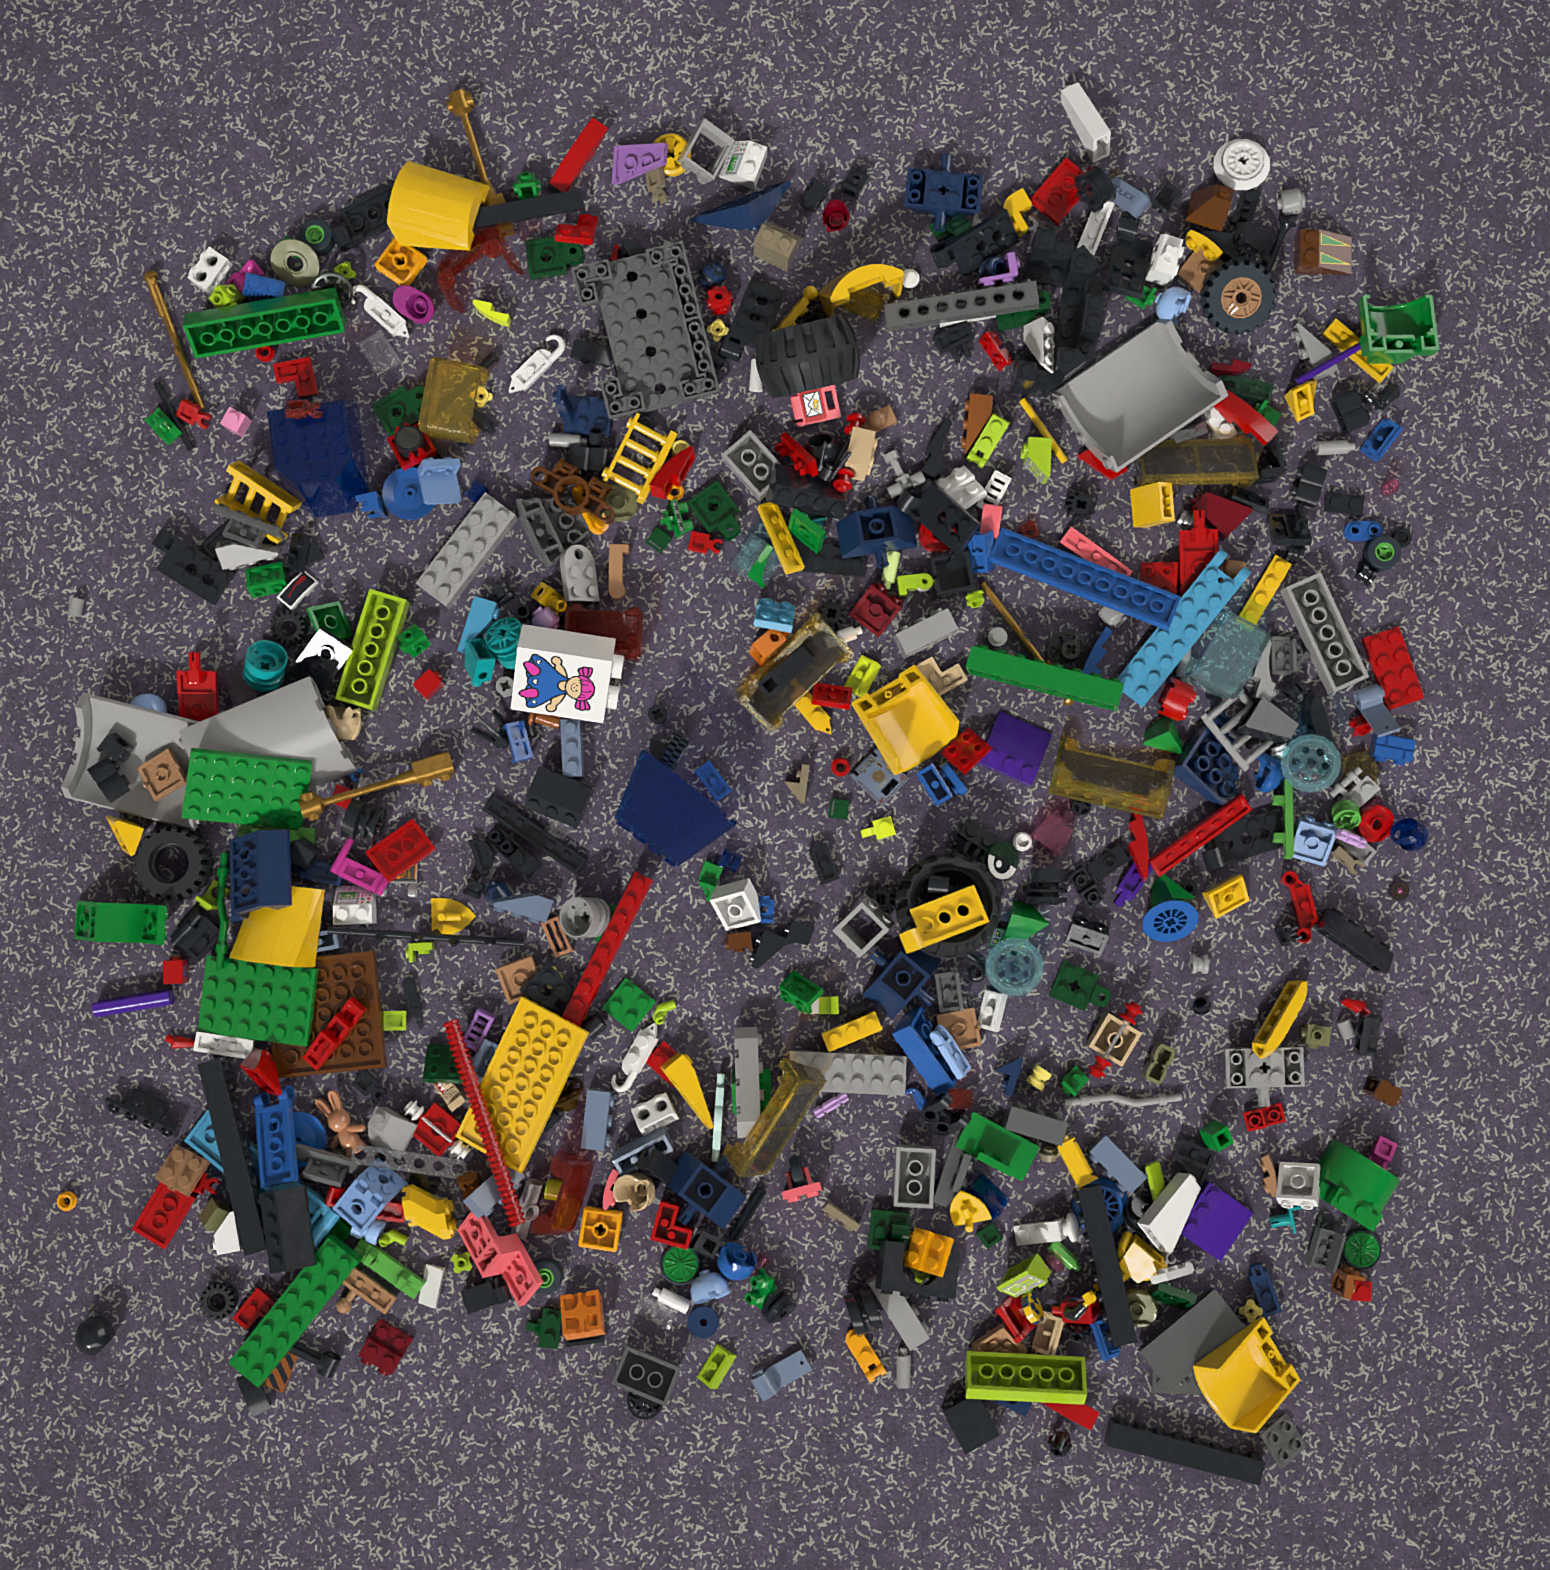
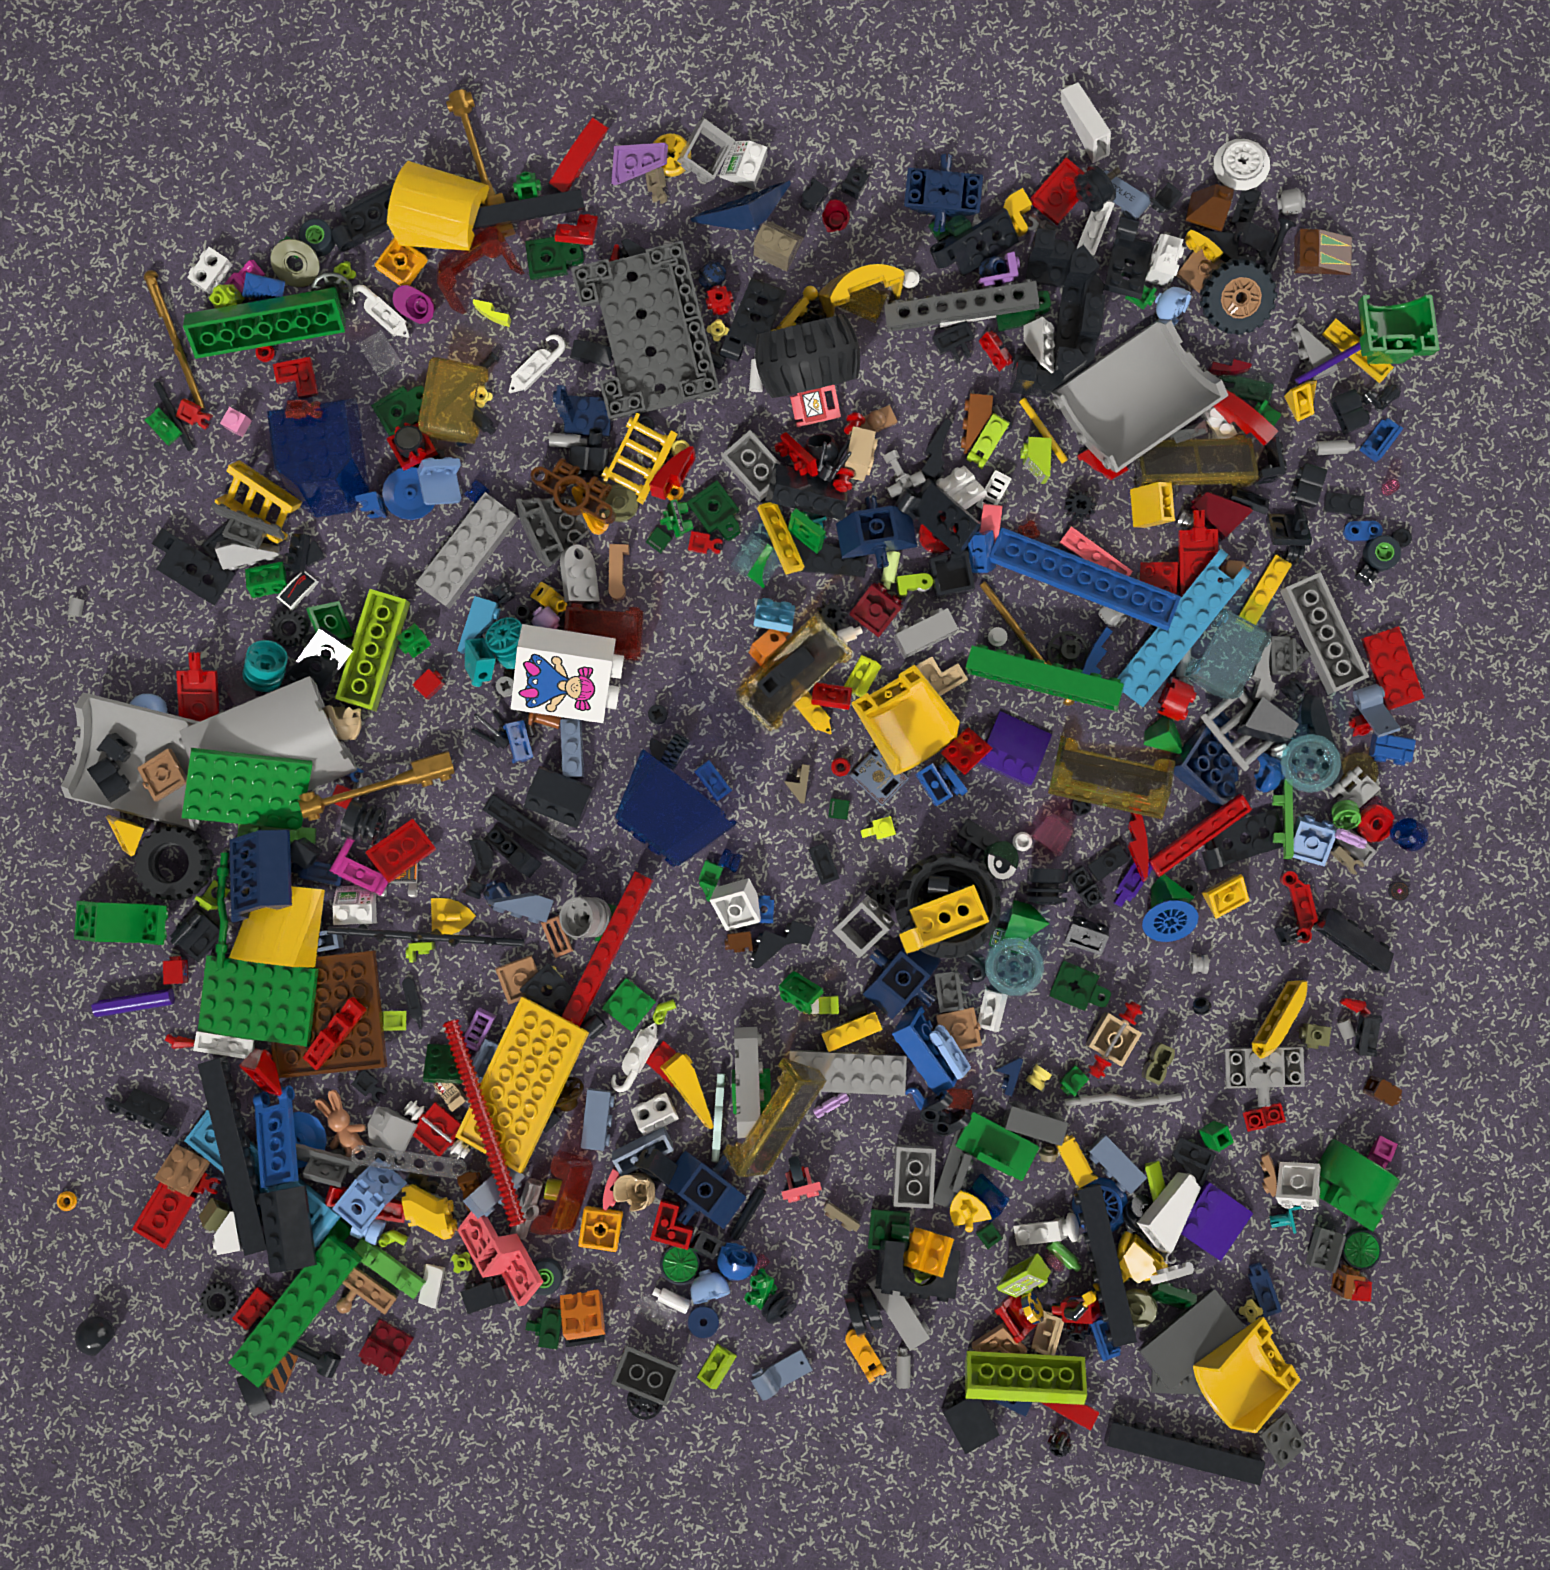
lime plate [965,590,984,608] -> none

